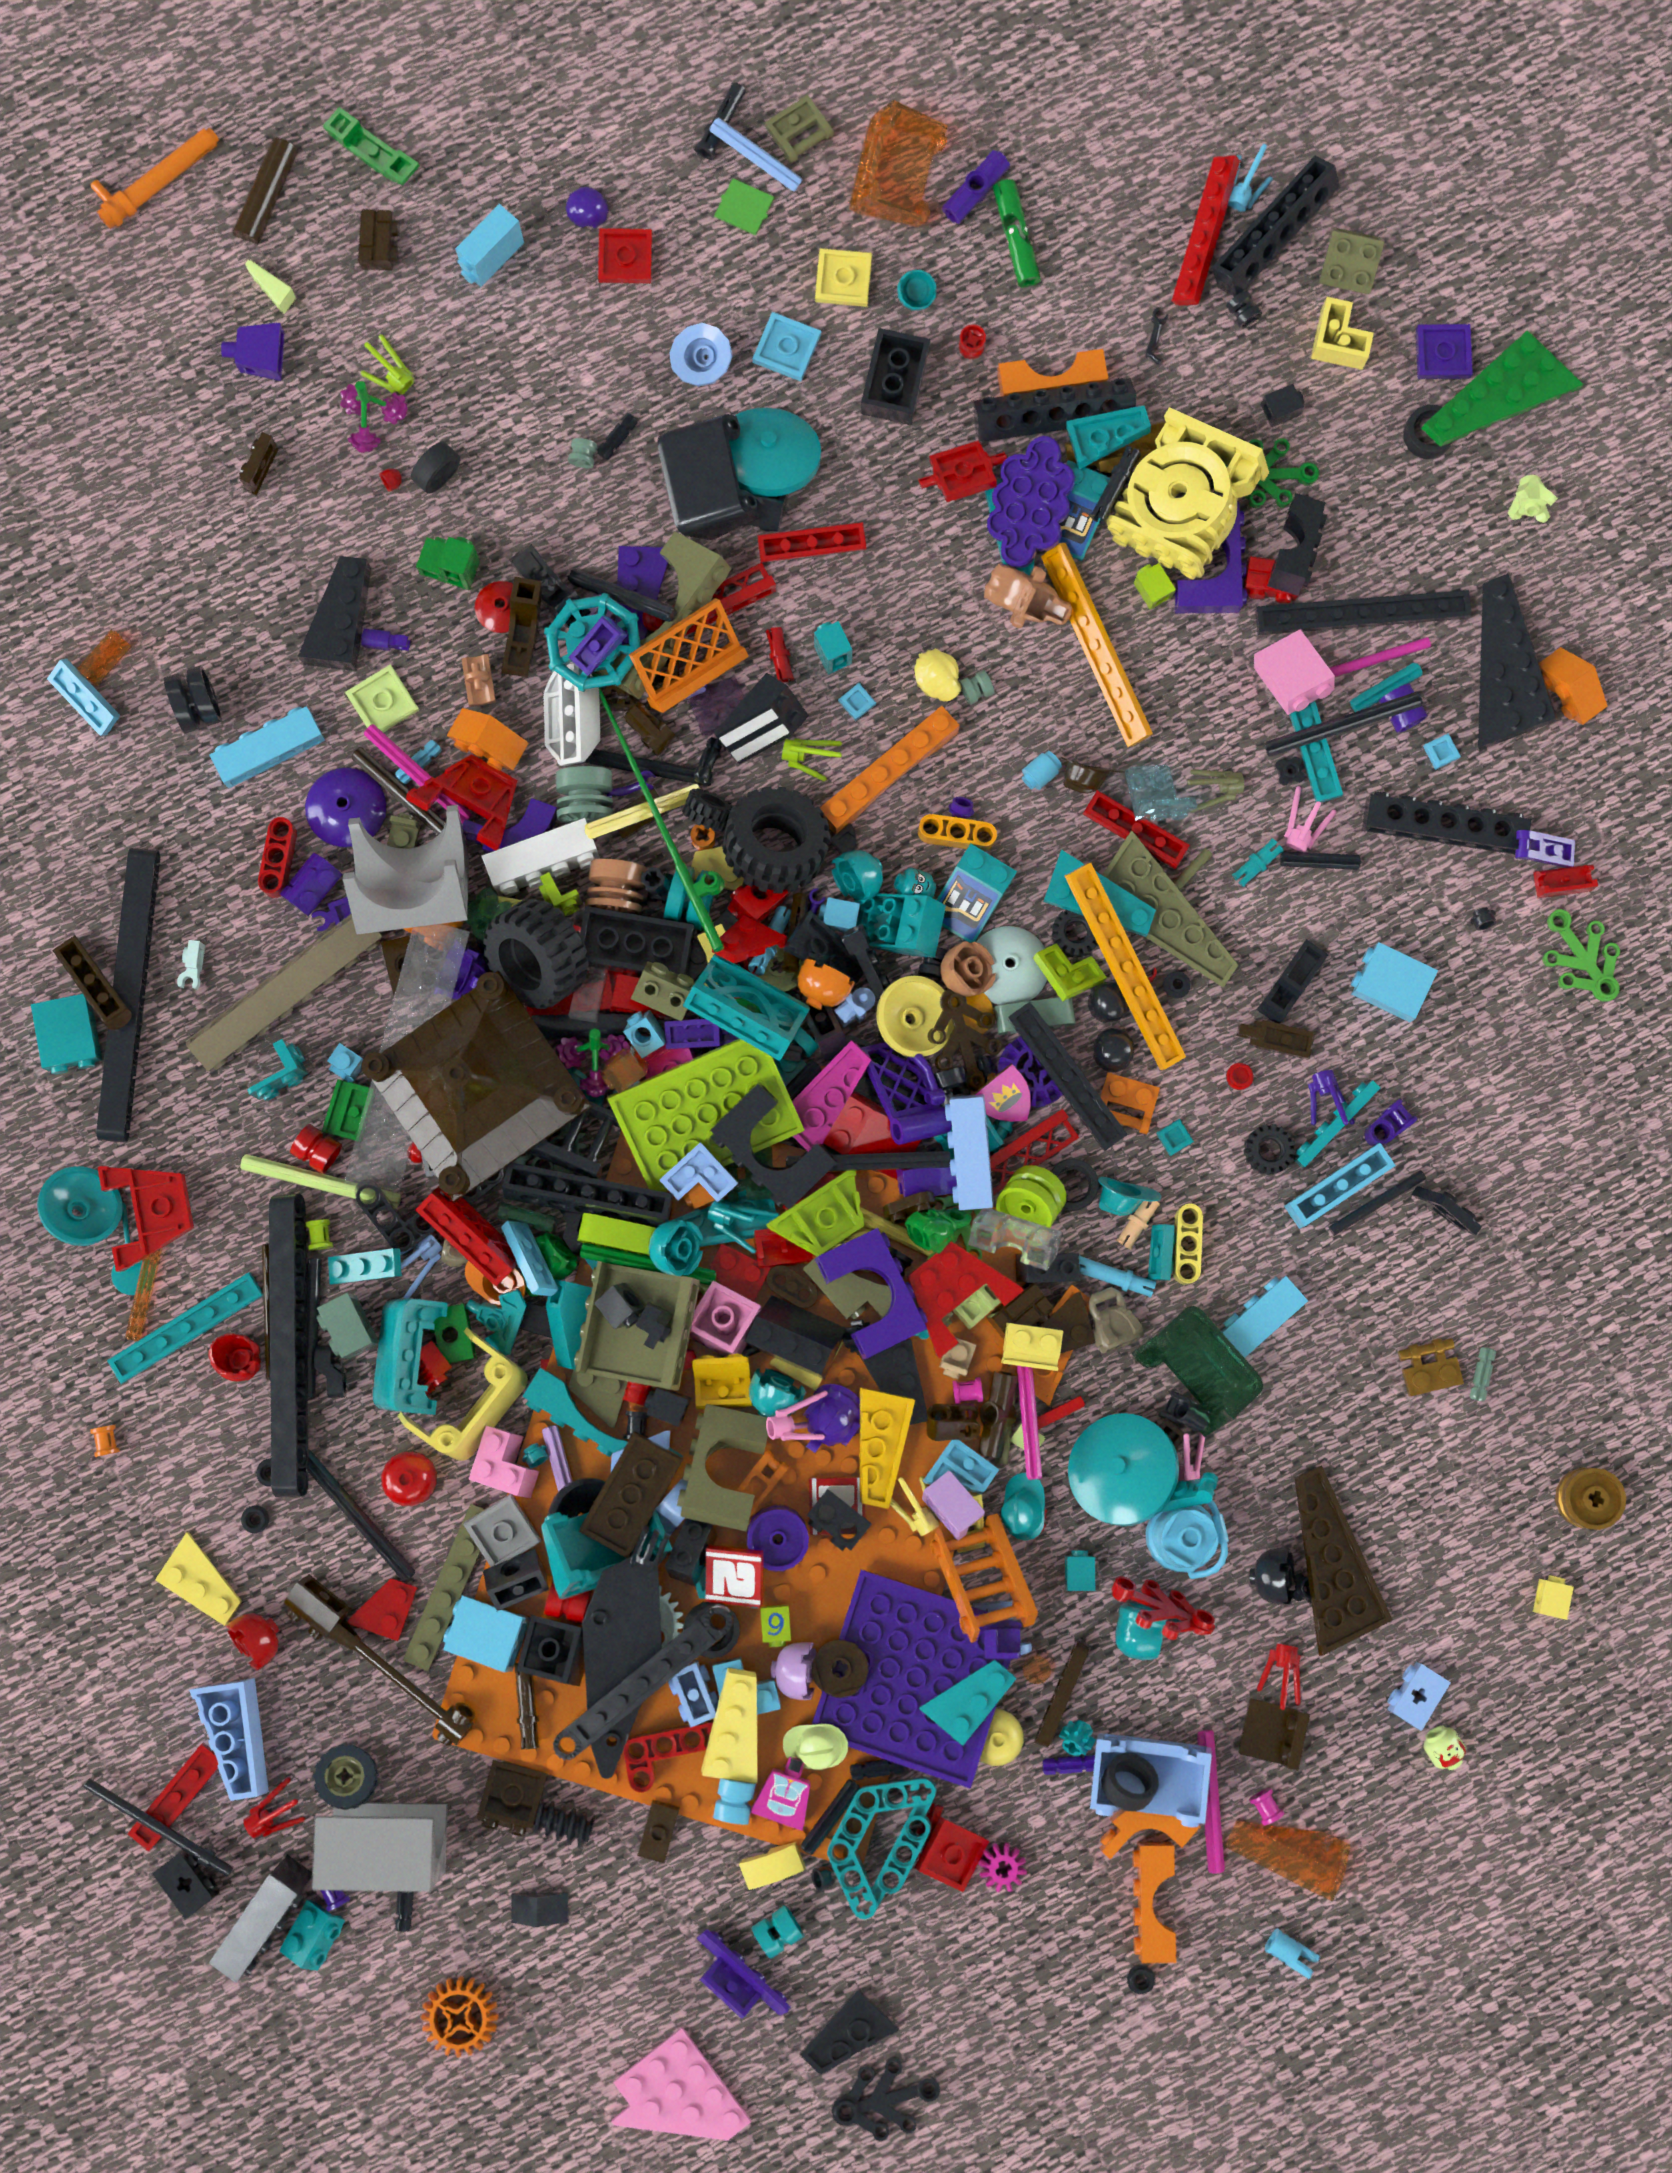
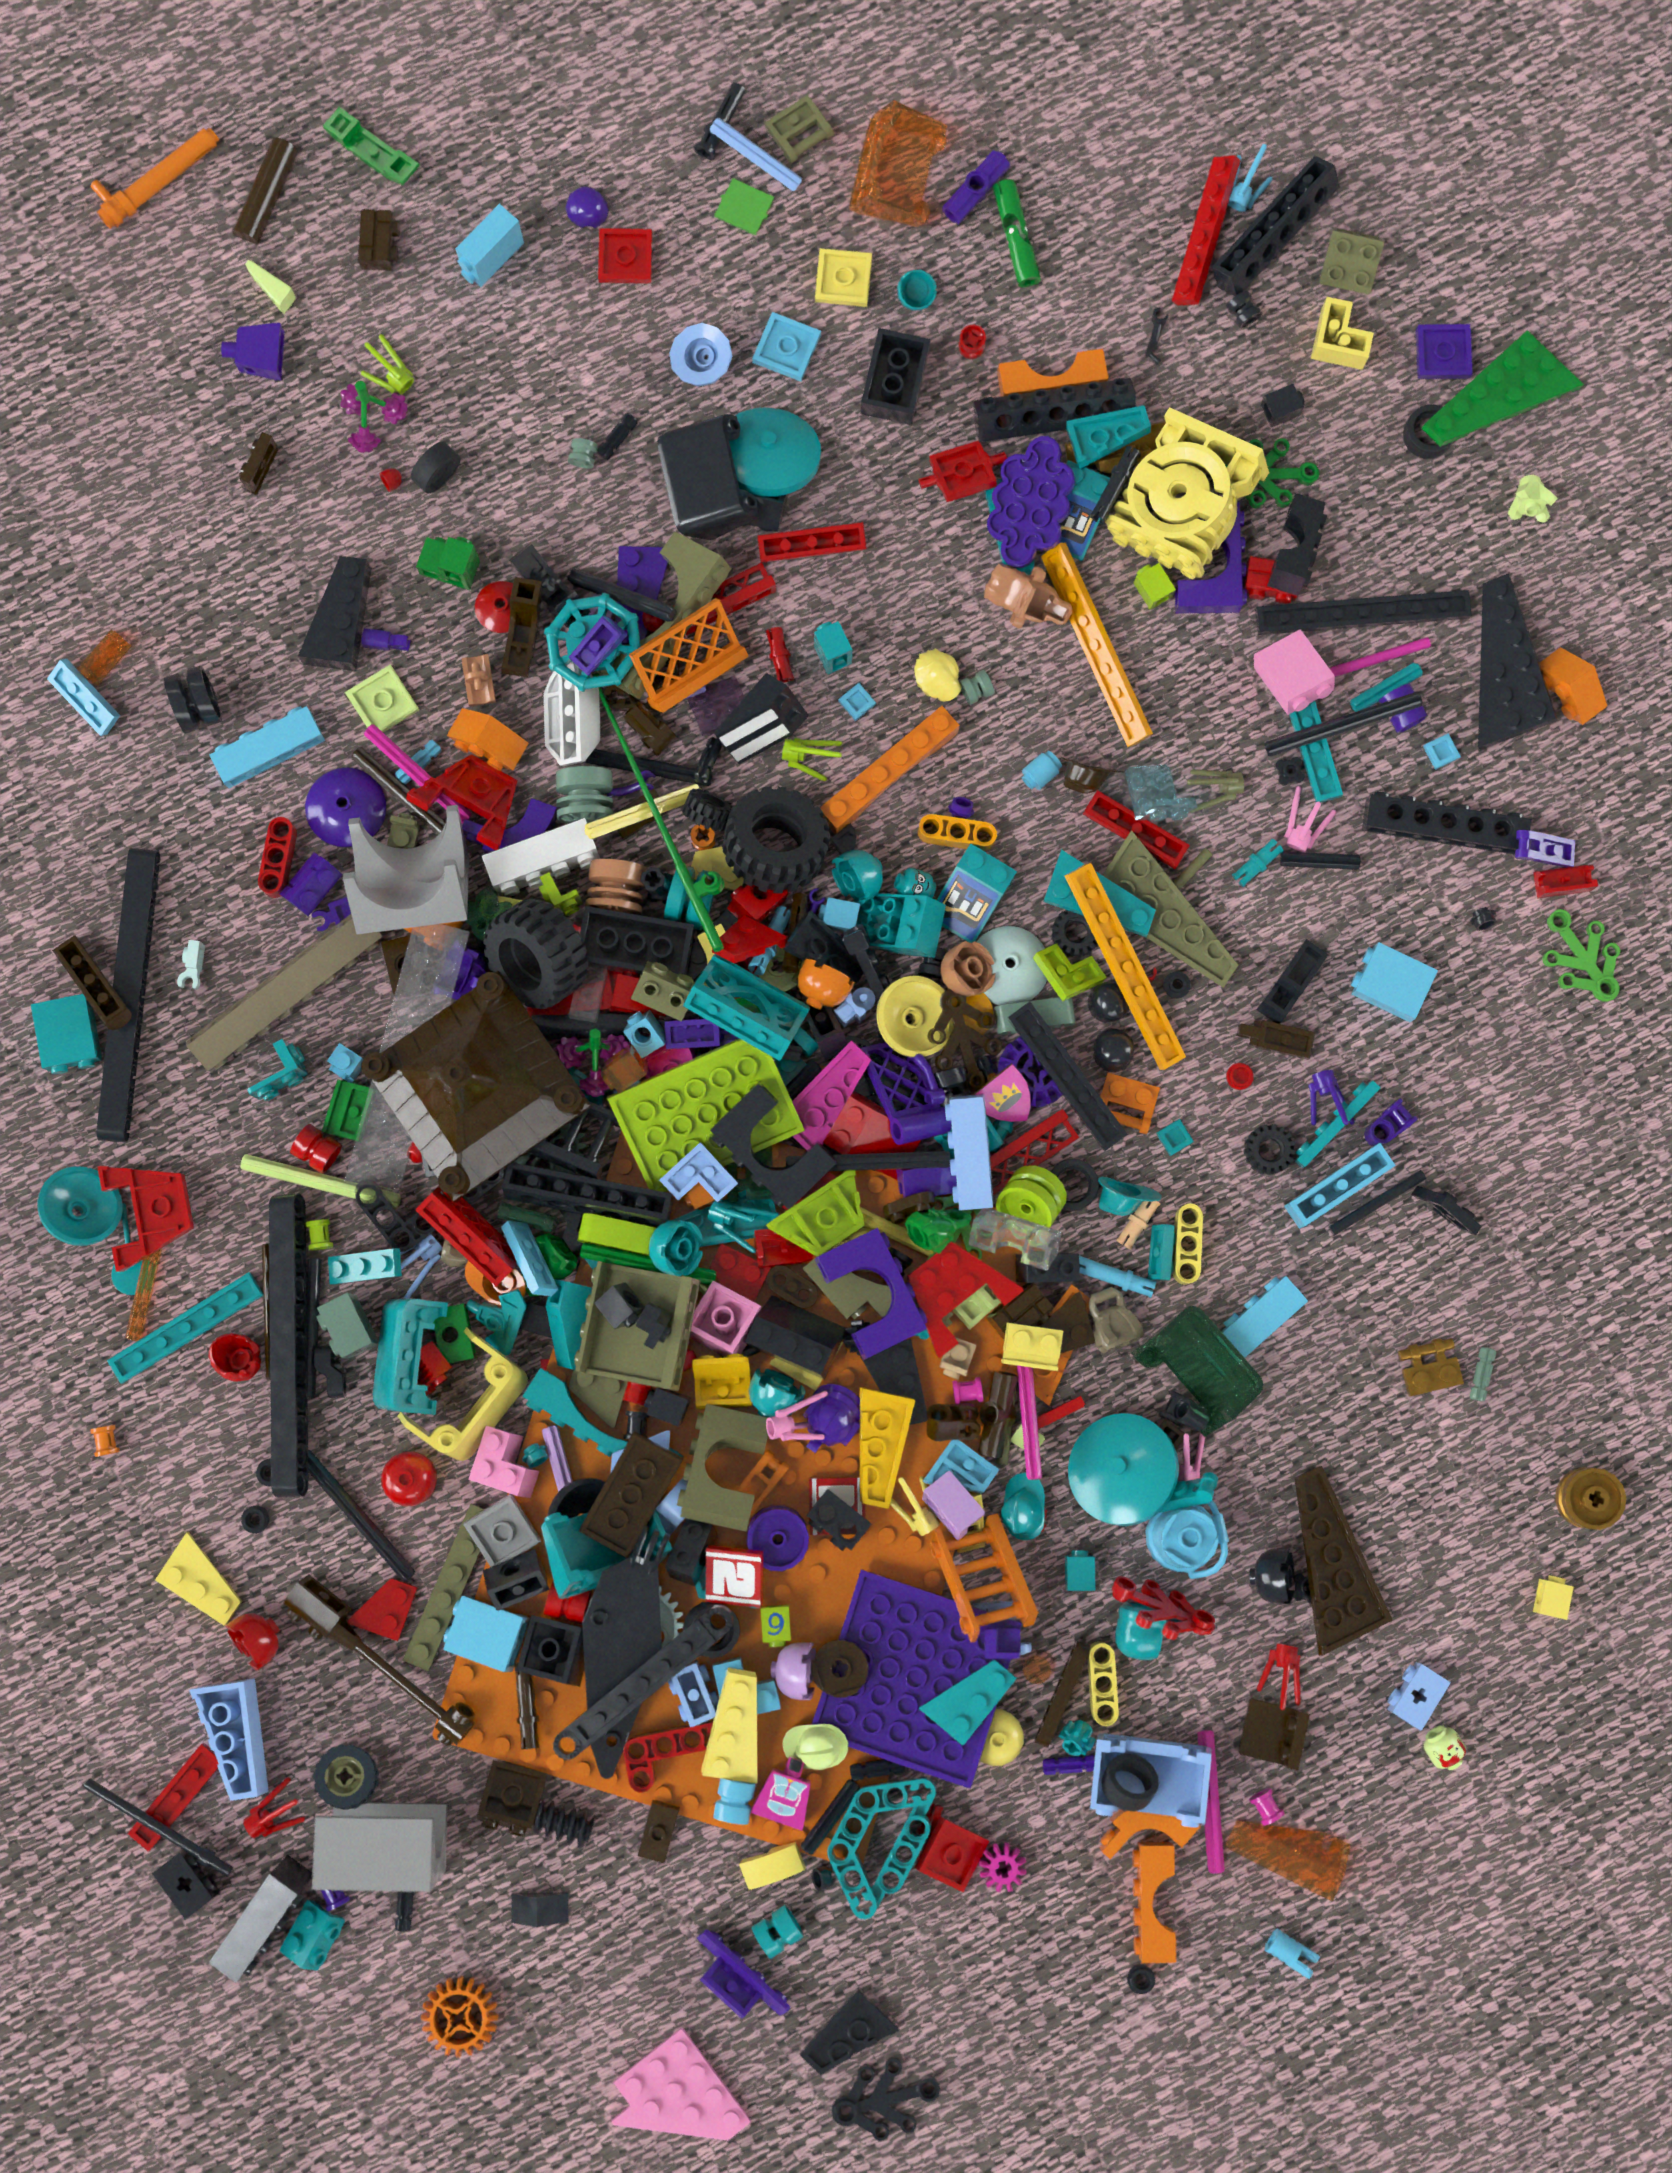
none -> light yellow beam [1087,1641,1119,1726]

